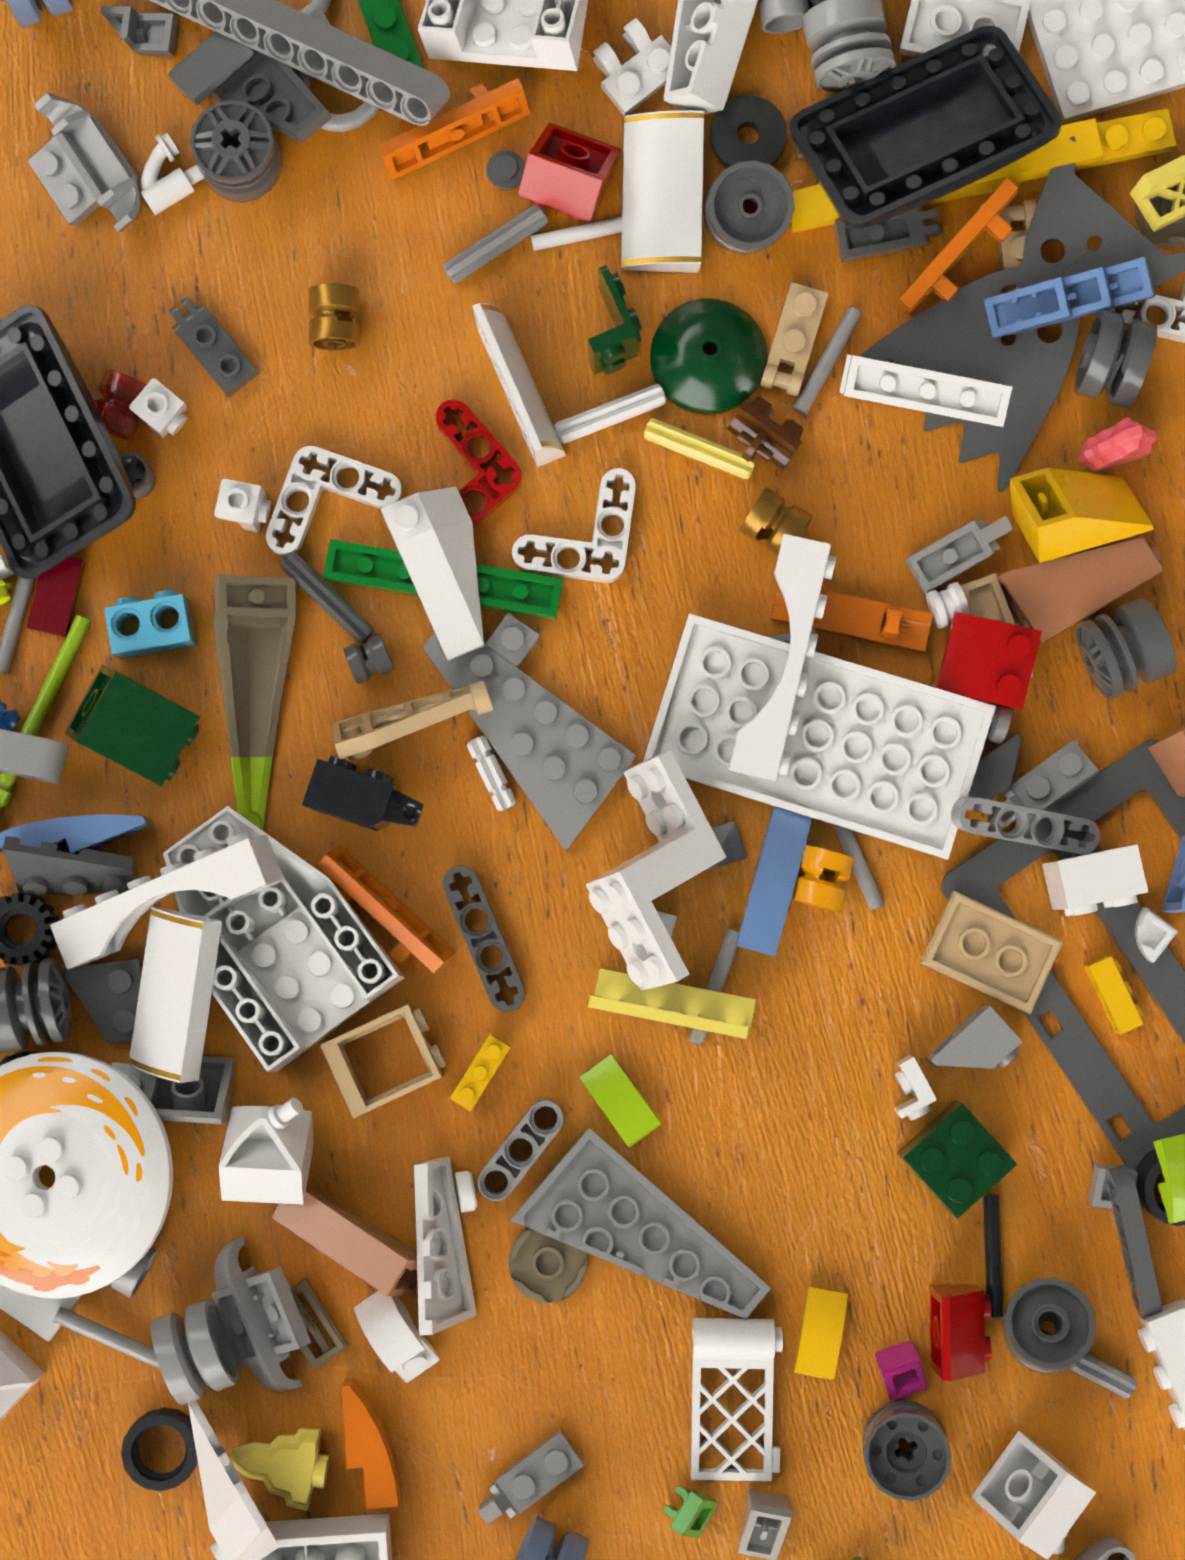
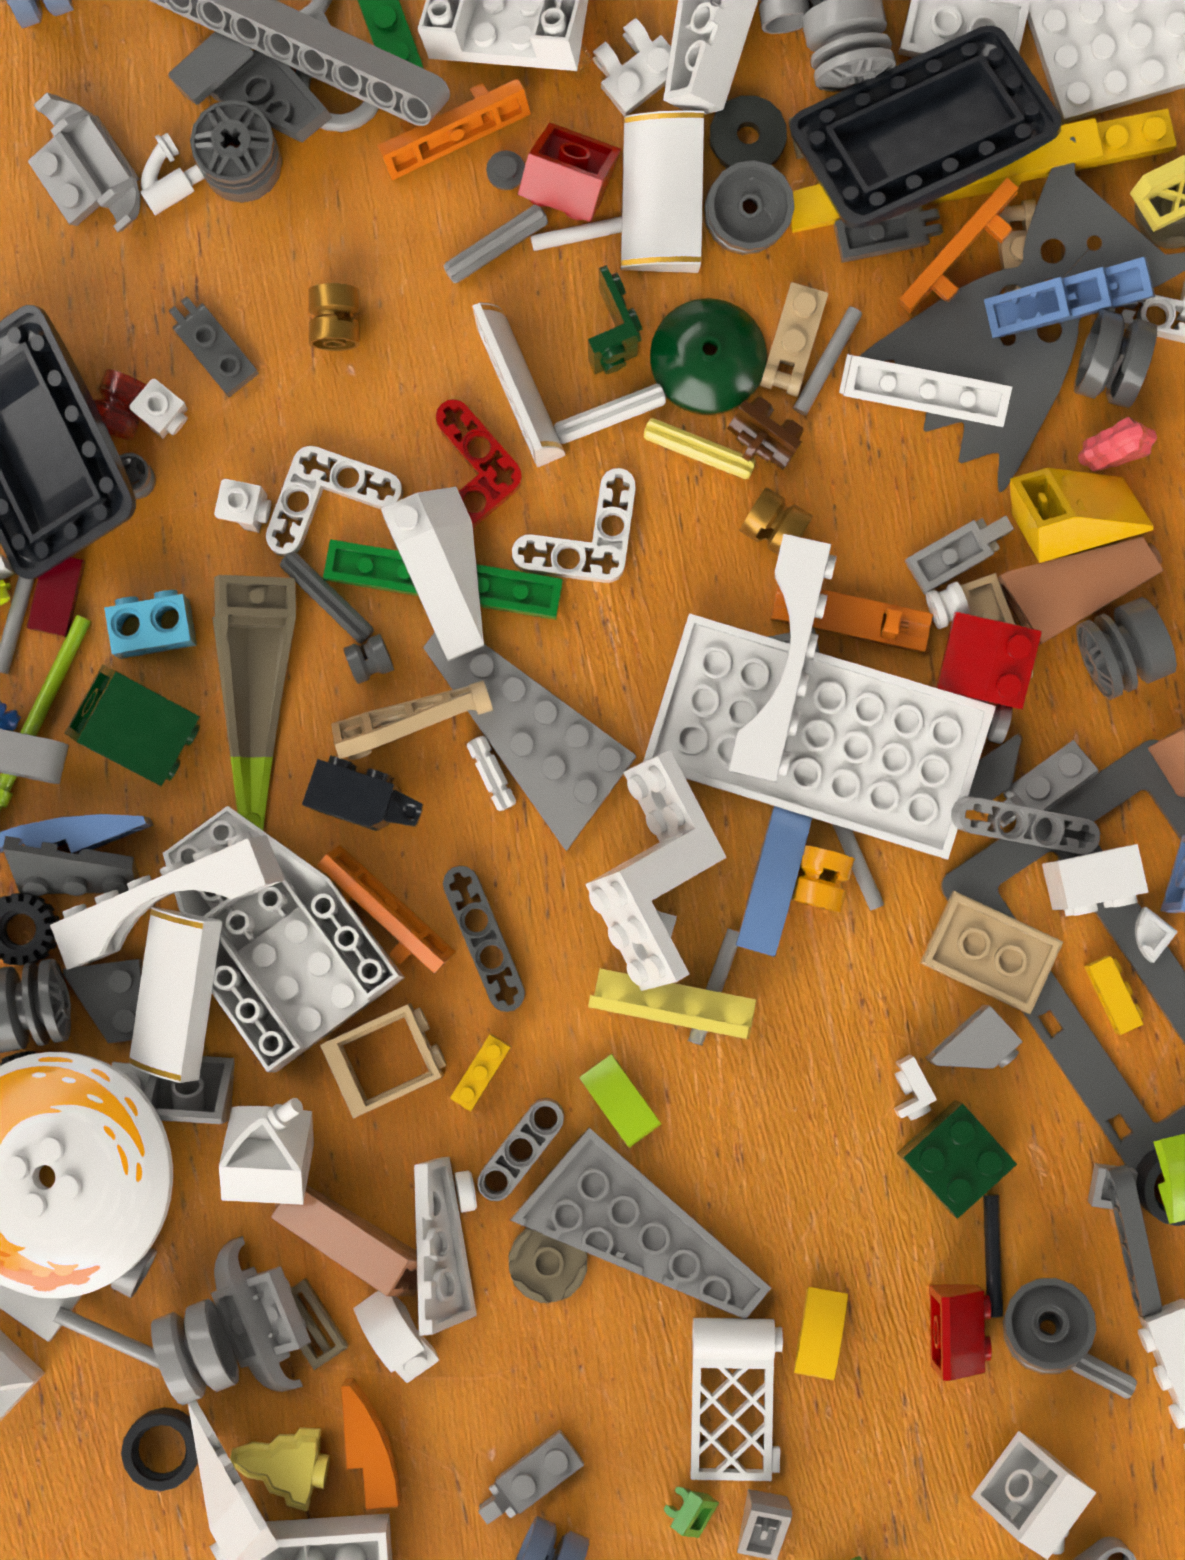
dark grey slope [100,6,179,57] -> none
light grey plate [485,613,540,668] -> none
flat silver slope [708,821,746,870] -> none
dark grey wheel [862,1399,951,1501] -> none
dark pink slope [875,1341,928,1401] -> none

